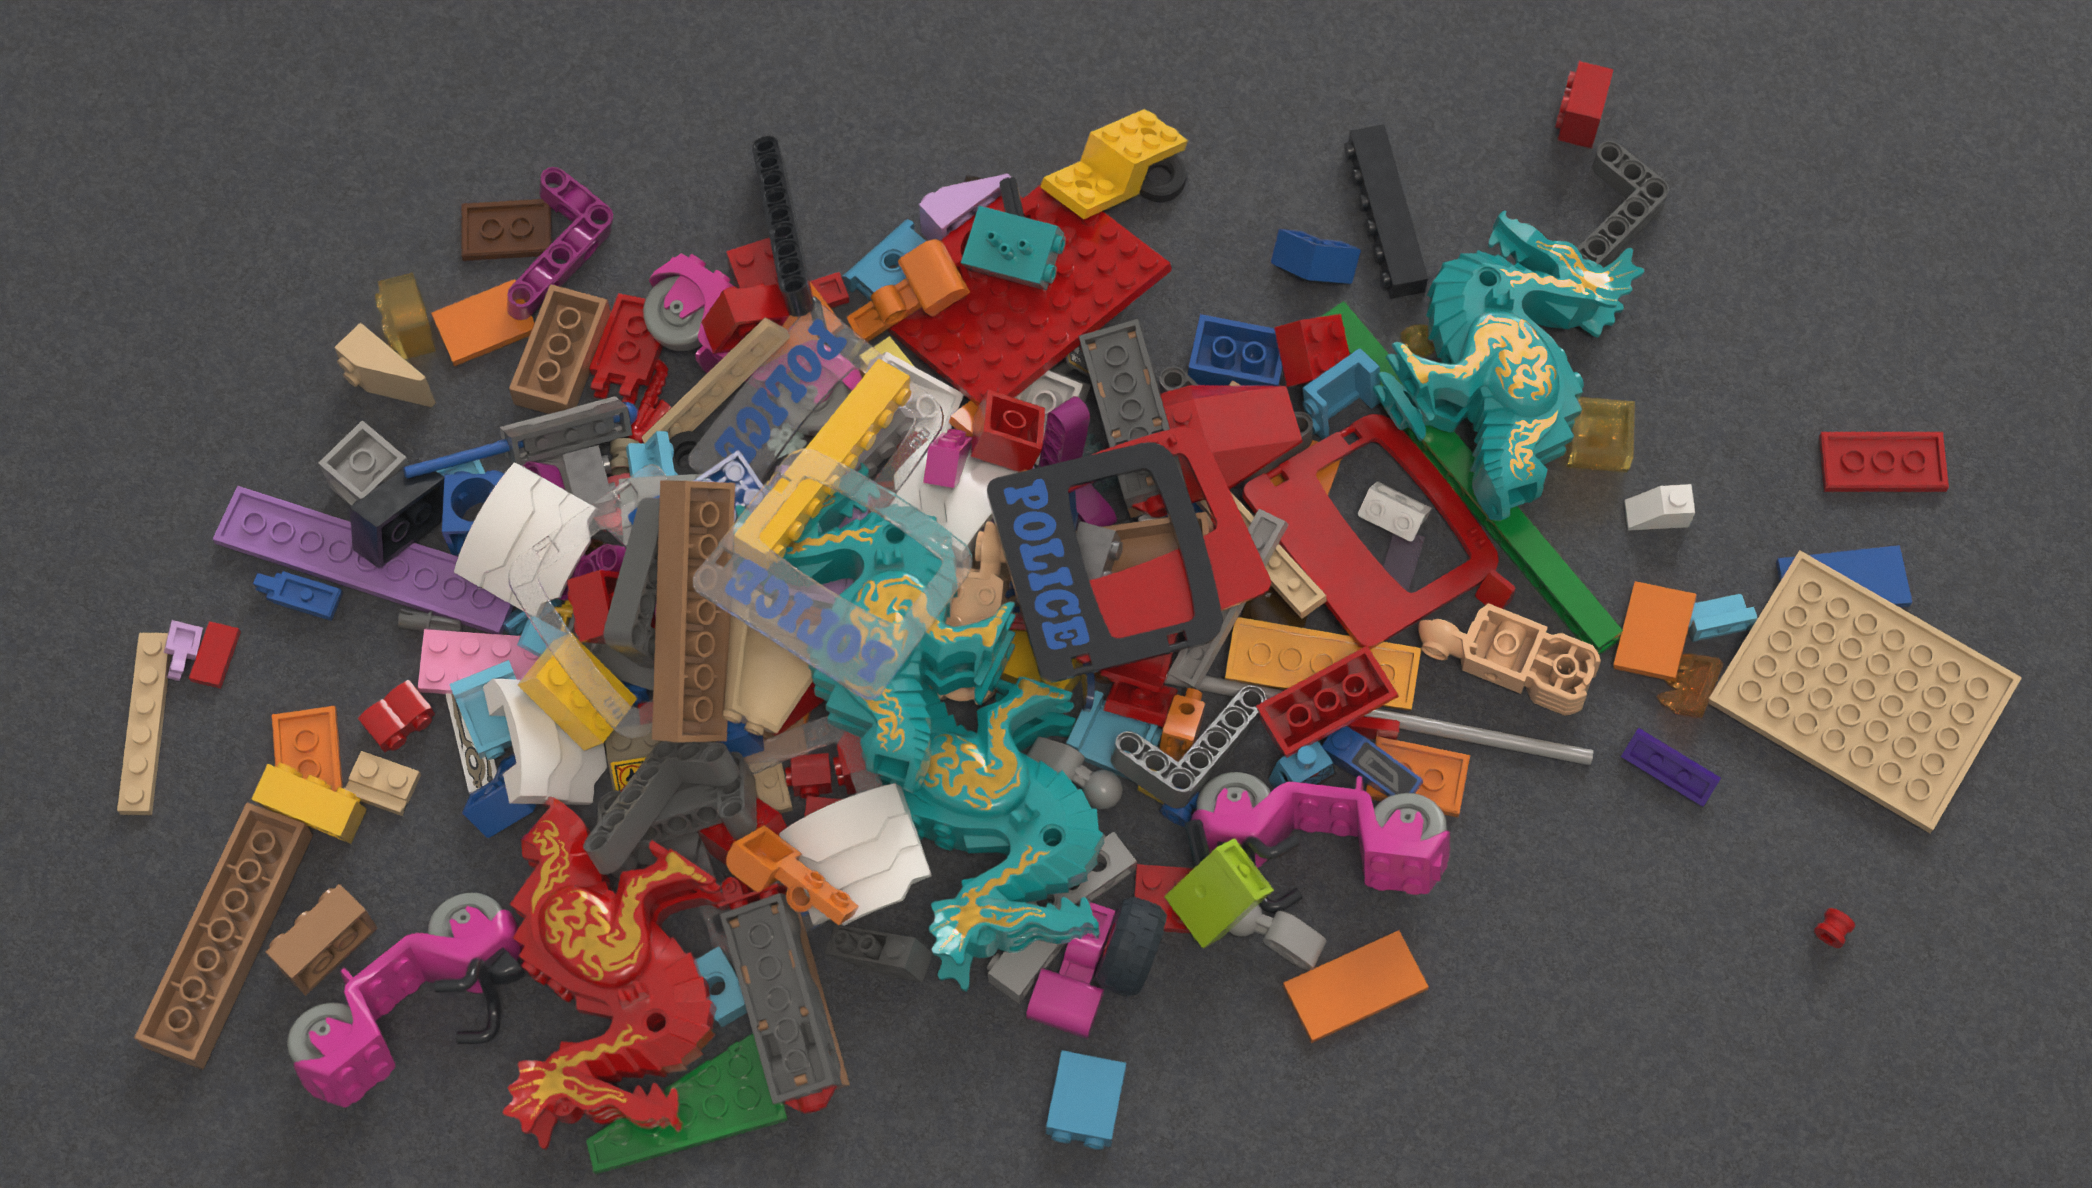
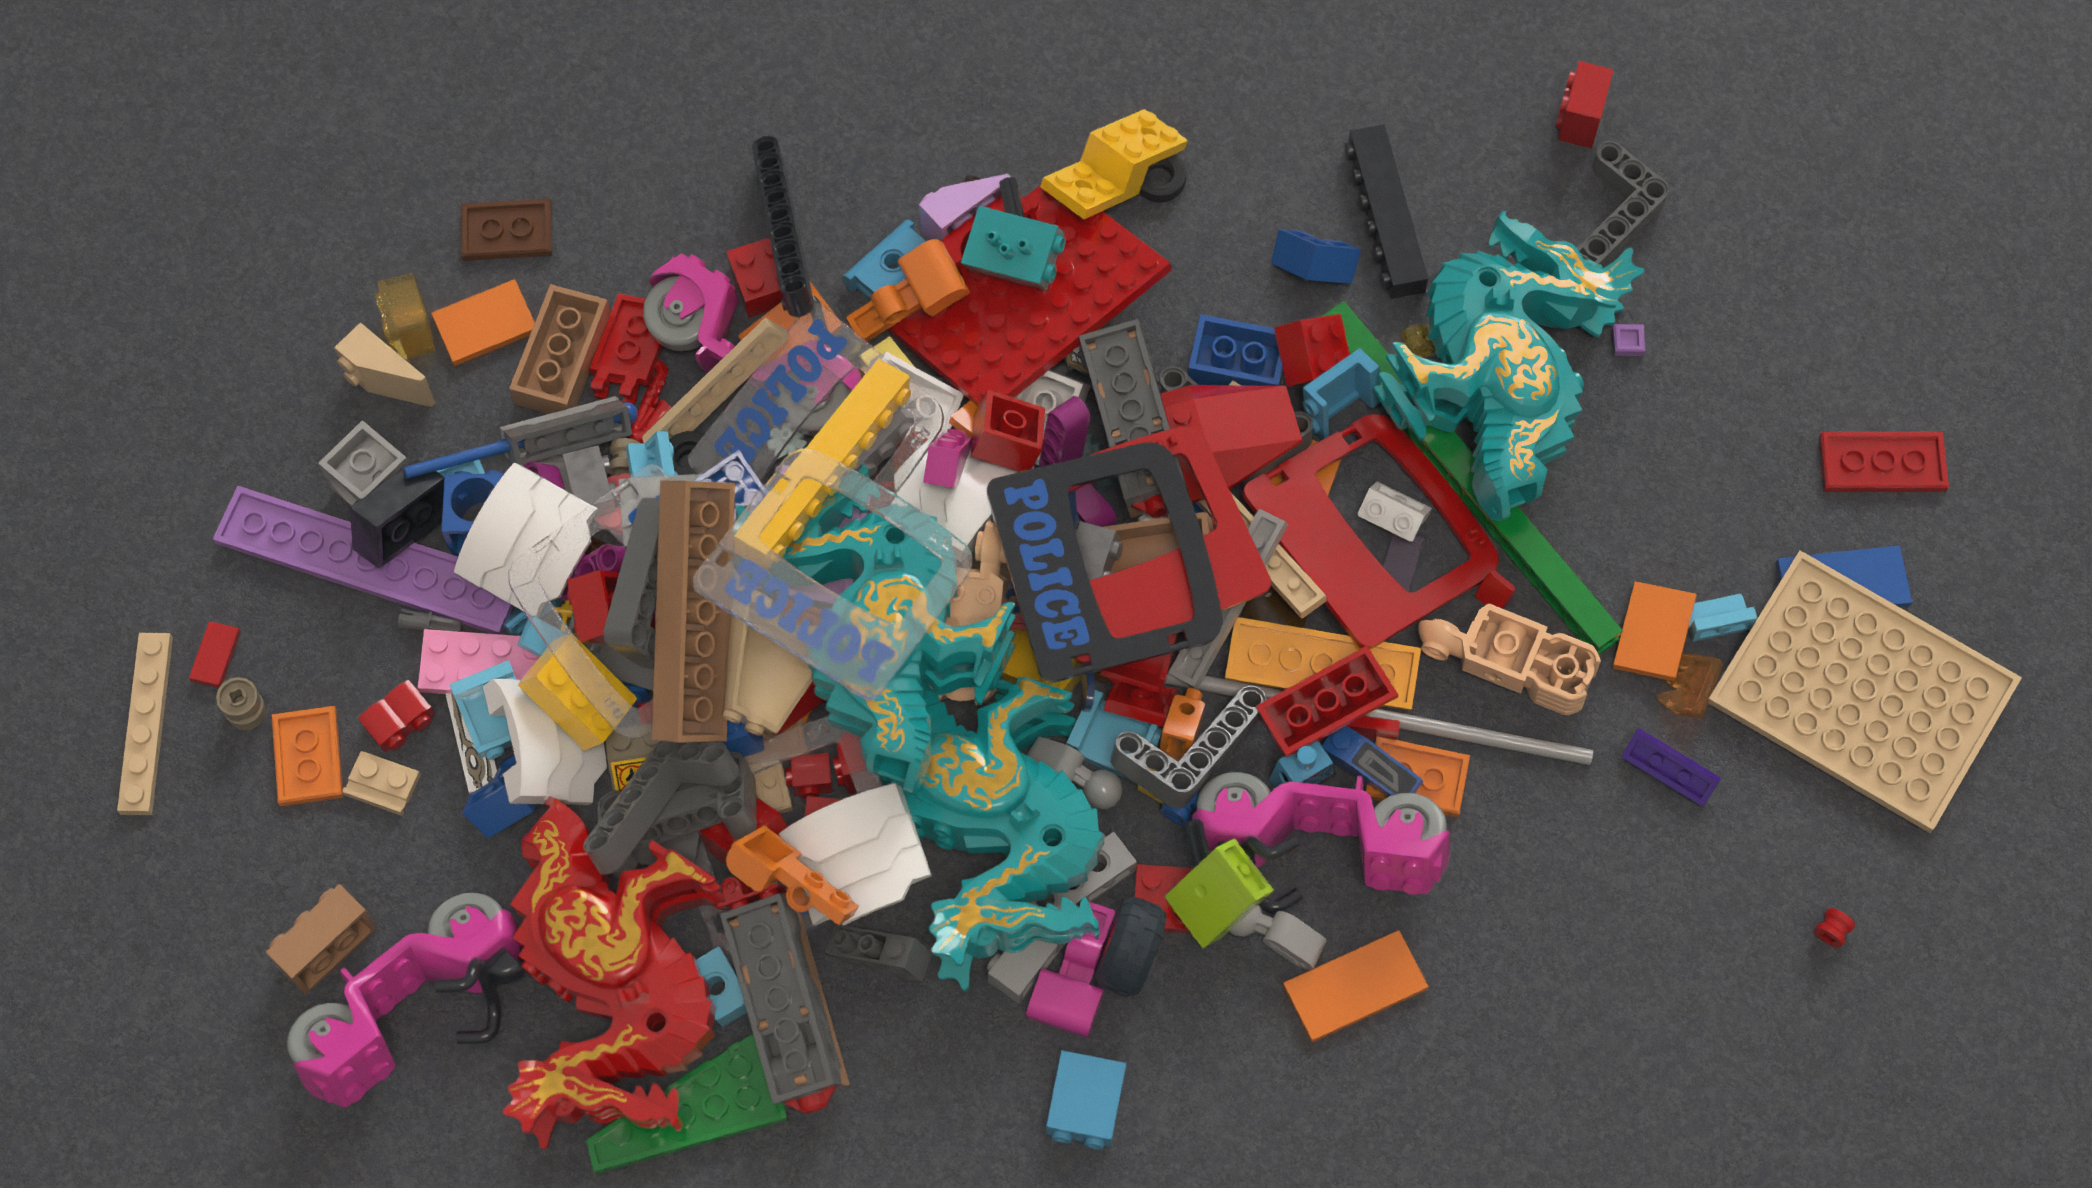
medium nougat brick [134,803,313,1070] -> none
lavender plate [164,620,203,681] -> none
yellow brick [251,762,367,844] -> none
blue hinge [253,571,343,621] -> none
magenta beam [506,167,613,320] -> none
red brick [701,283,790,354] -> none
red plate [811,272,850,308] -> none
clear yellow brick [1567,397,1635,472] -> none
white slope [1624,484,1695,530] -> none
none -> dark tan wheel [216,677,267,731]
none -> medium lavender tile [1612,324,1646,356]

